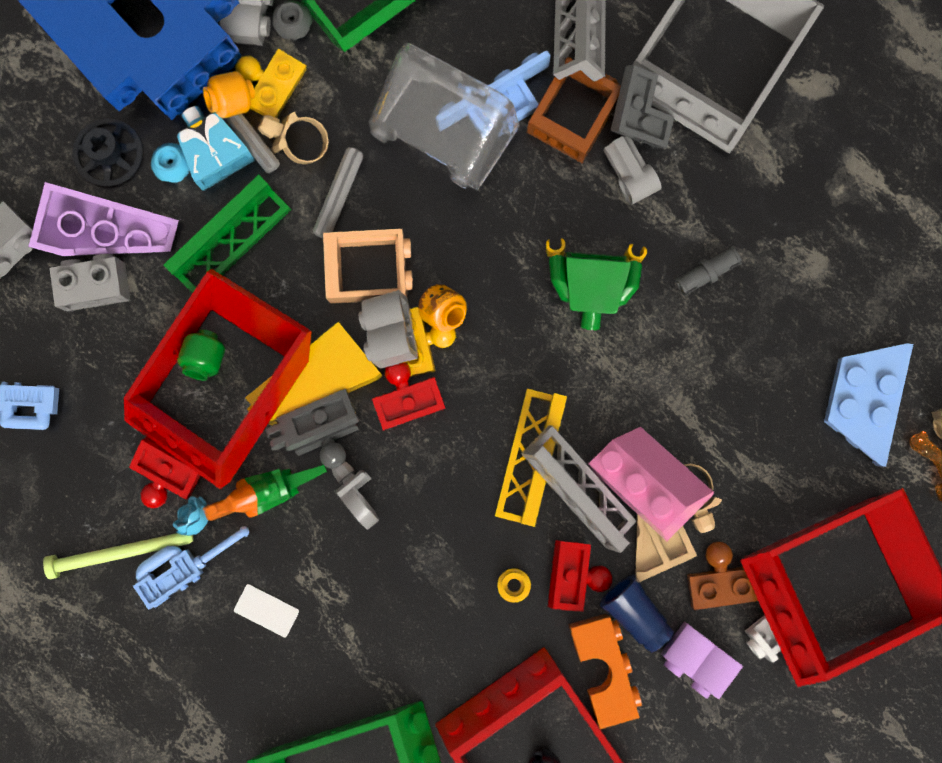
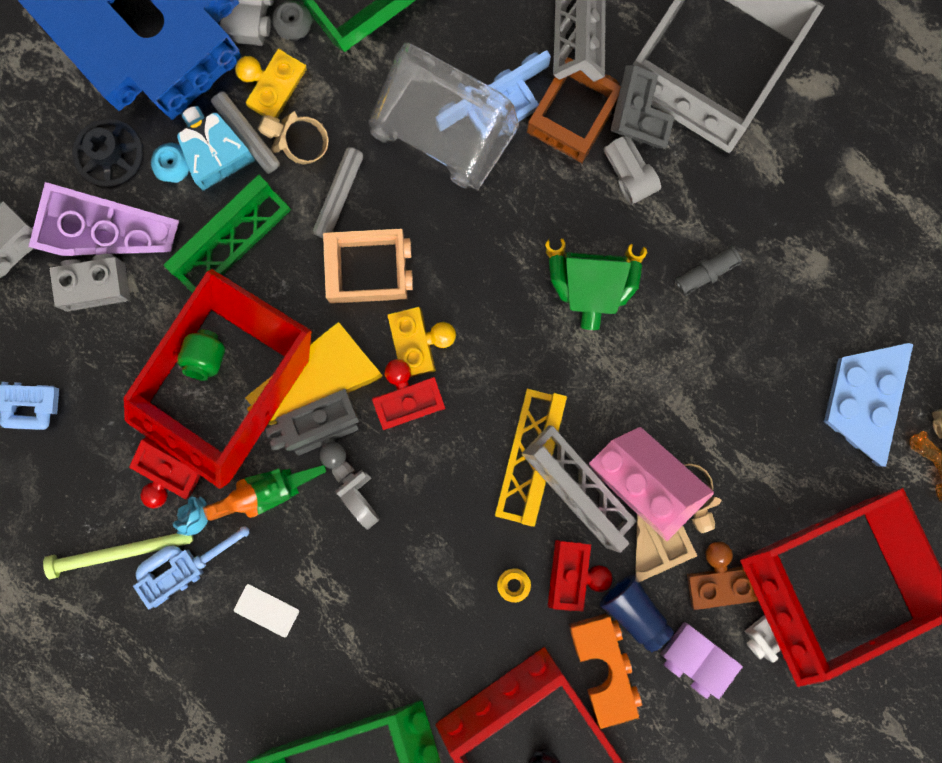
light orange head [203,71,255,118] -> none
light grey brick [359,290,418,369] -> none
light orange head [418,284,467,332] -> none

